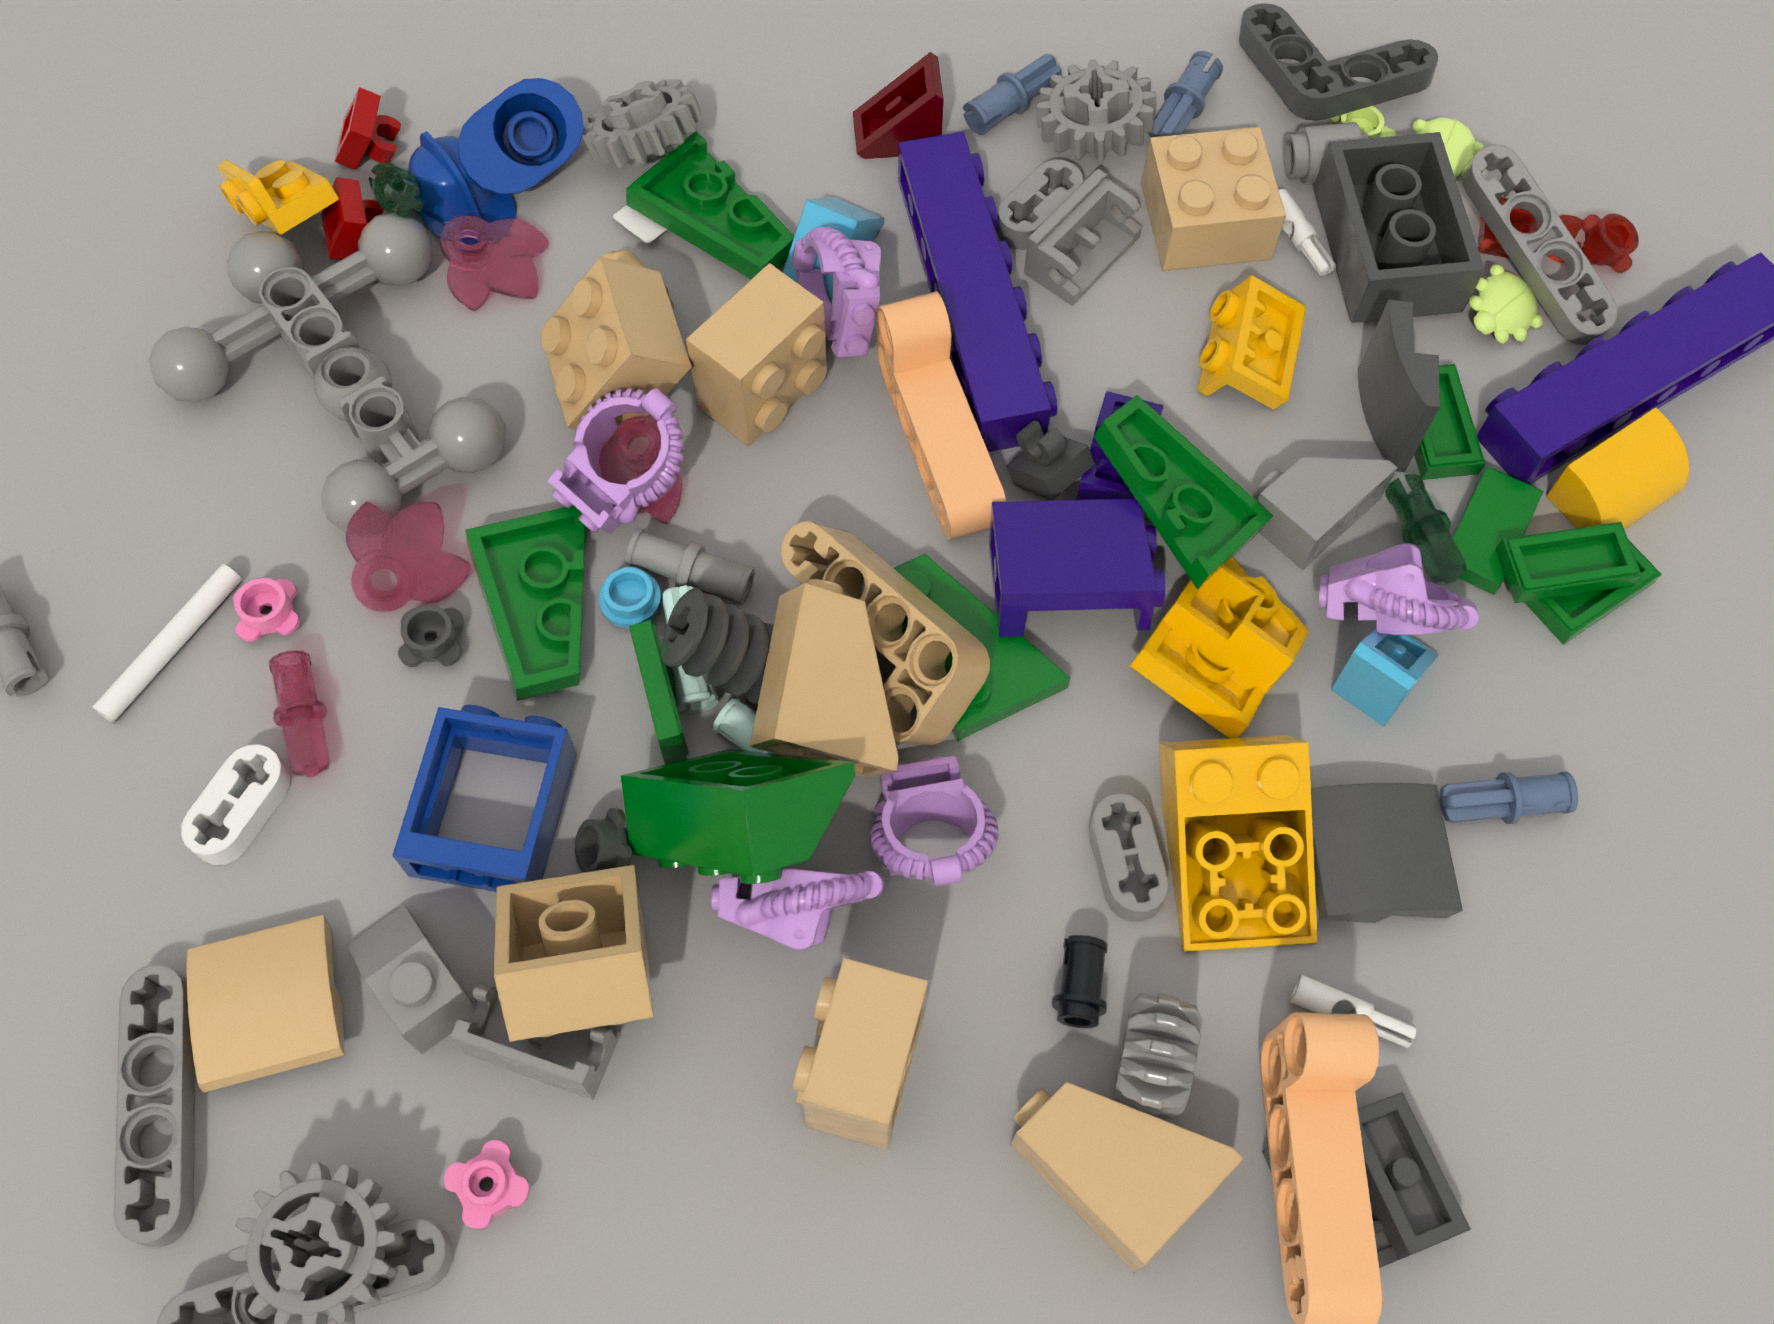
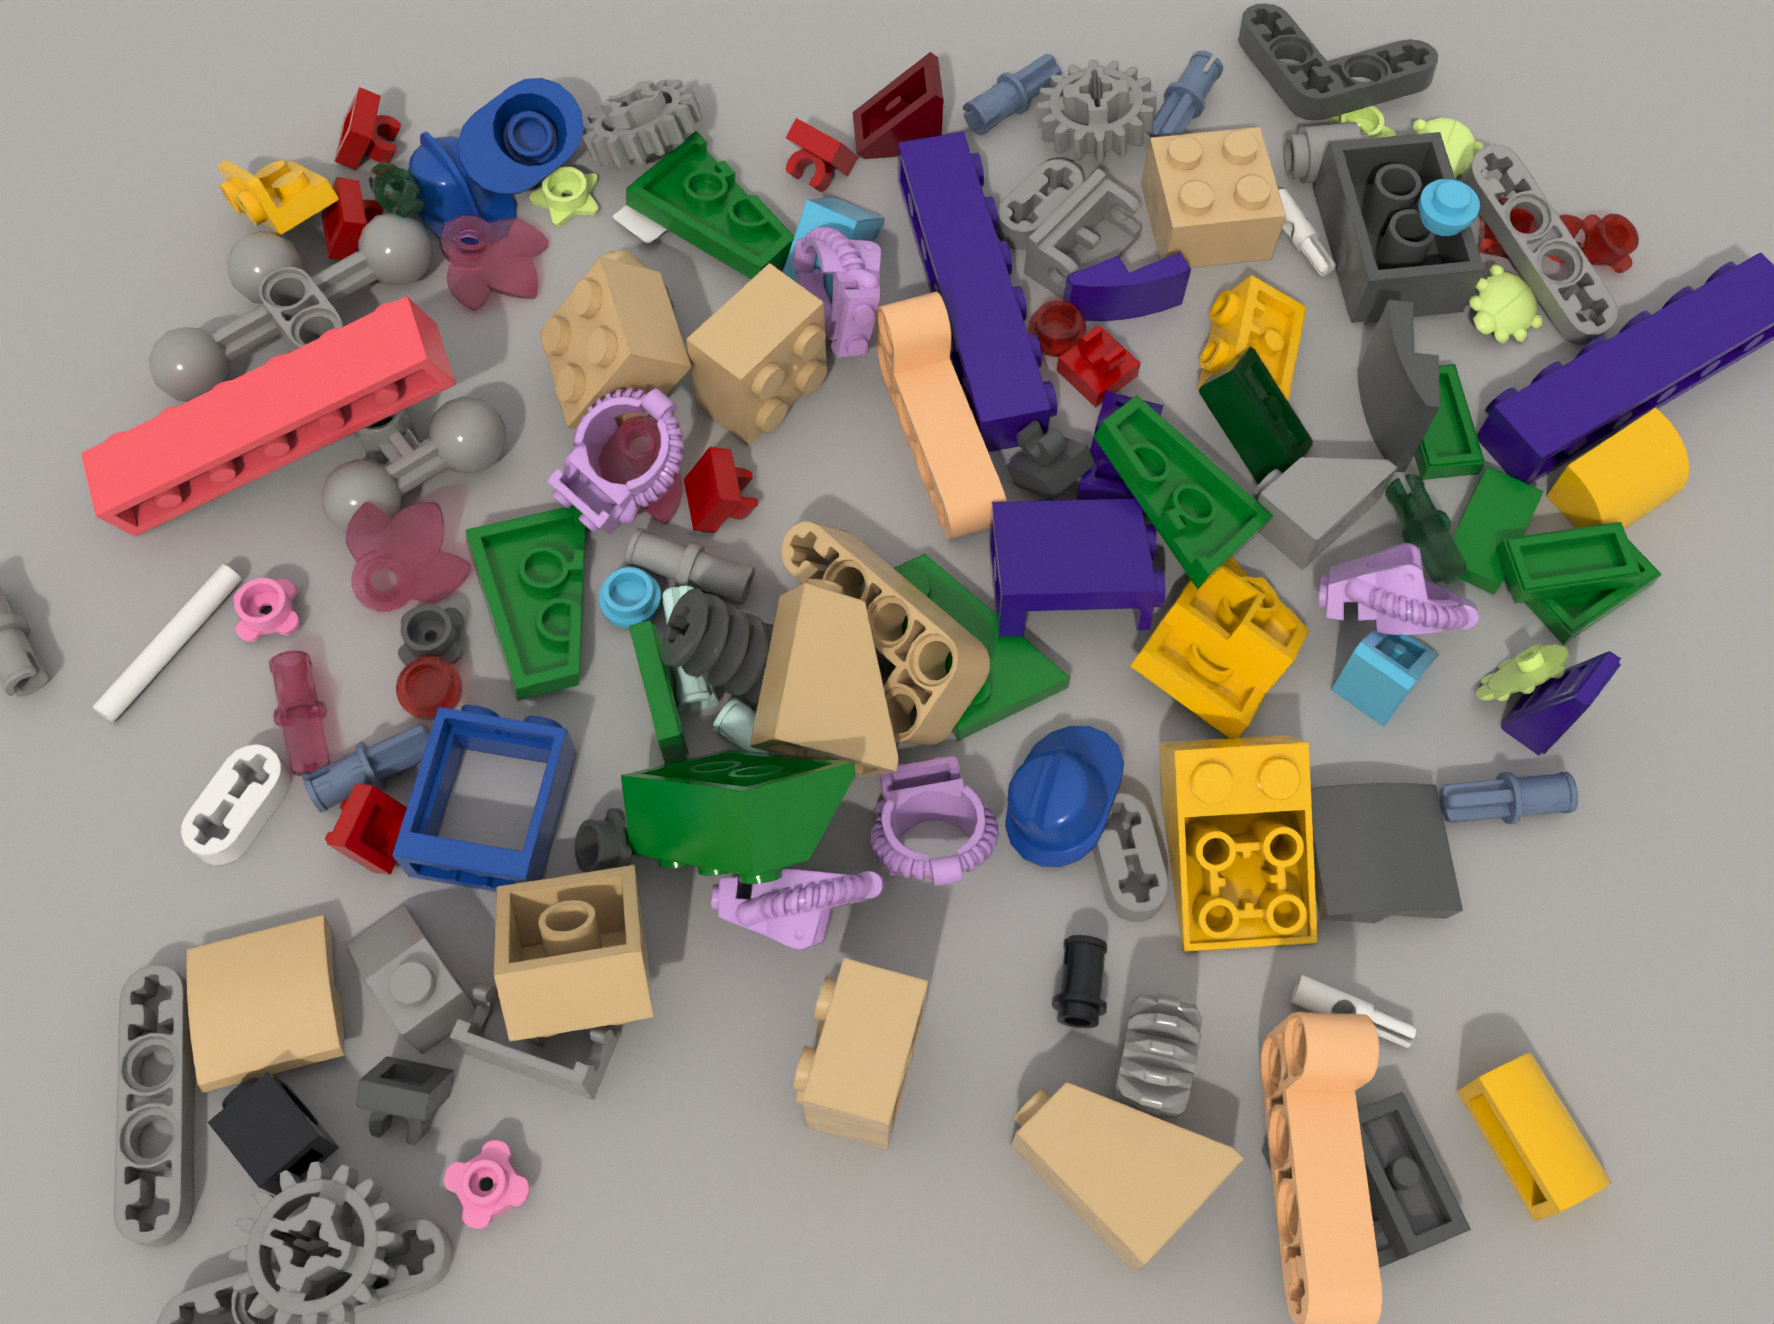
none -> coral brick [81,296,456,536]
none -> black brick [207,1072,339,1196]
none -> sand blue axle [302,724,431,813]
none -> red tile [325,784,407,875]
none -> dark grey tile [356,1056,454,1145]
none -> clear red plate [396,656,462,720]
none -> yellowish green plate [529,167,599,227]
none -> red tile [683,447,759,533]
none -> red tile [785,118,858,193]
none -> blue piece [1005,726,1124,867]
none -> clear red plate [1028,300,1086,357]
none -> red tile [1056,325,1141,408]
none -> dark purple slope [1061,252,1191,321]
none -> dark green slope [1199,346,1313,484]
none -> medium azure plate [1418,179,1480,236]
none -> yellow brick [1457,1052,1612,1222]
none -> yellowish green piece [1475,644,1569,701]
none -> dark purple slope [1501,651,1621,756]

